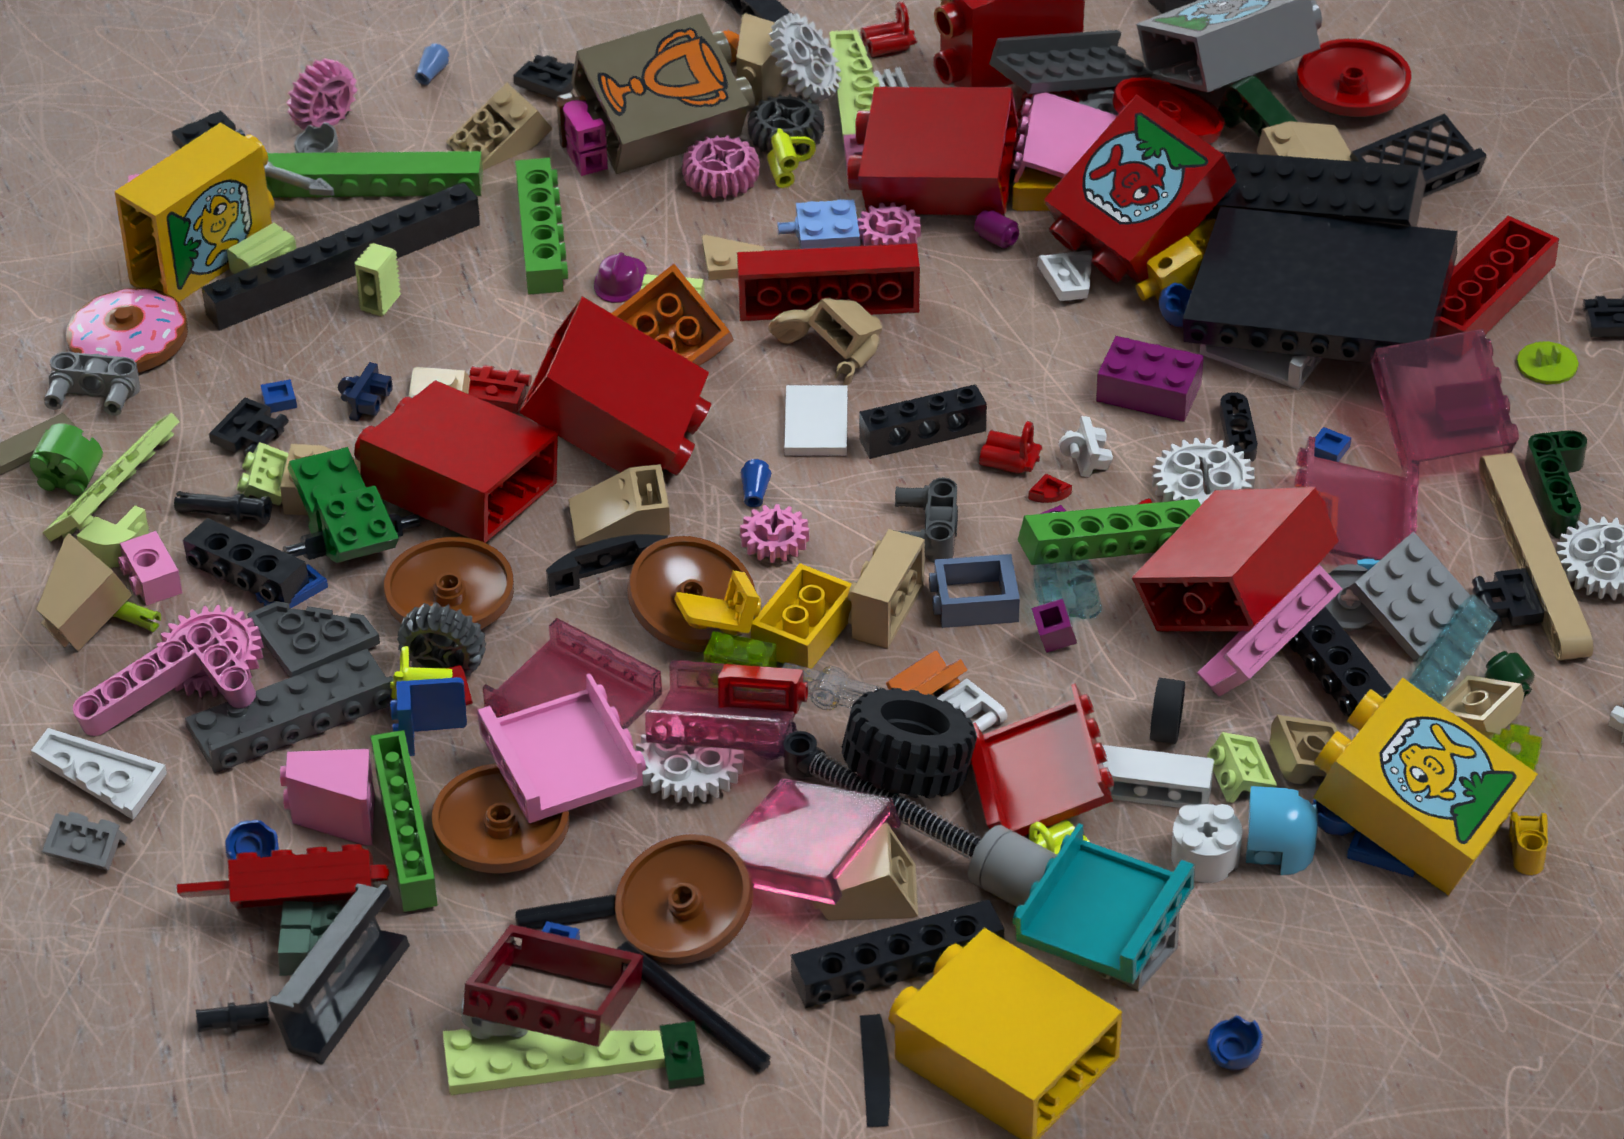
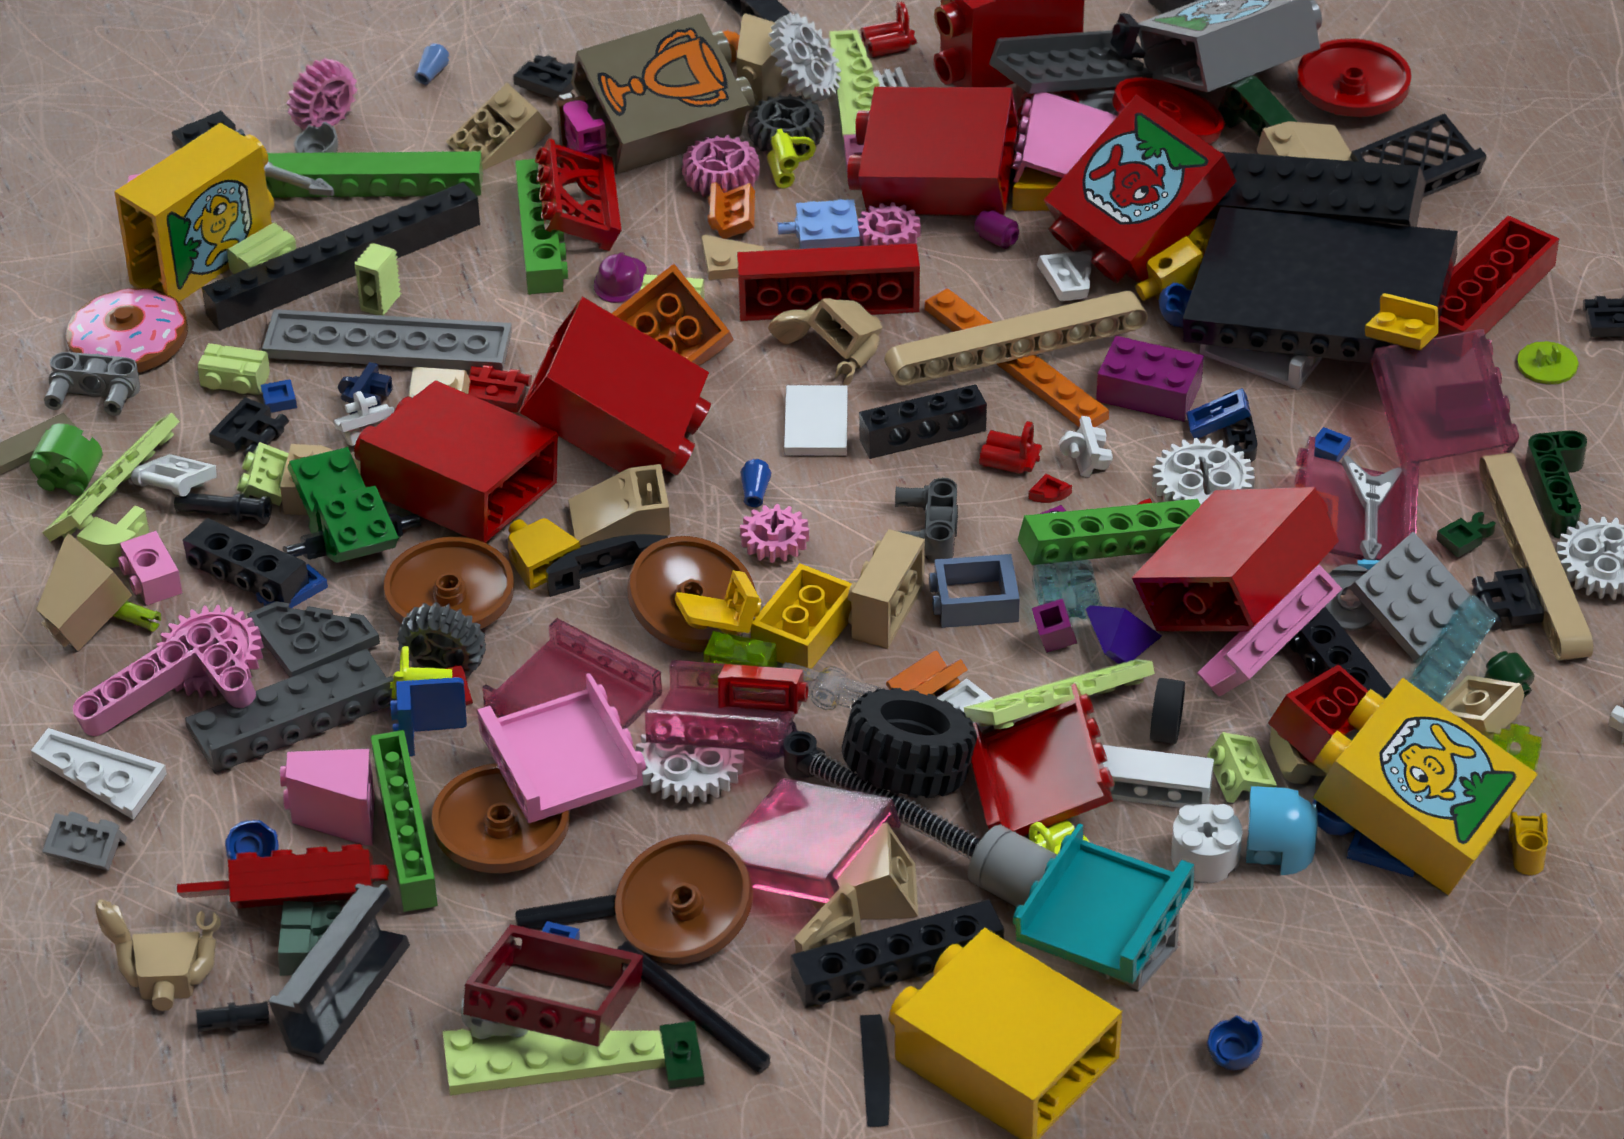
none -> tan torso [95,899,221,1011]
none -> white plate [131,454,217,496]
none -> yellowish green brick [198,343,270,395]
none -> light grey plate [262,309,512,370]
none -> white hips [334,391,394,446]
none -> yellow torso [507,518,580,590]
none -> red fence [535,138,622,252]
none -> orange bracket [707,182,755,239]
none -> tan wing [794,882,862,953]
none -> tan beam [884,291,1148,386]
none -> orange plate [925,288,1109,428]
none -> yellowish green wing [963,659,1155,729]
none -> dark purple slope [1085,605,1162,664]
none -> black bracket [1110,13,1146,60]
none -> blue tile [1186,388,1251,439]
none -> red brick [1268,664,1368,768]
none -> light grey piece [1341,456,1403,560]
none -> yellow bracket [1365,293,1438,350]
none -> dark green plate [1436,512,1496,557]

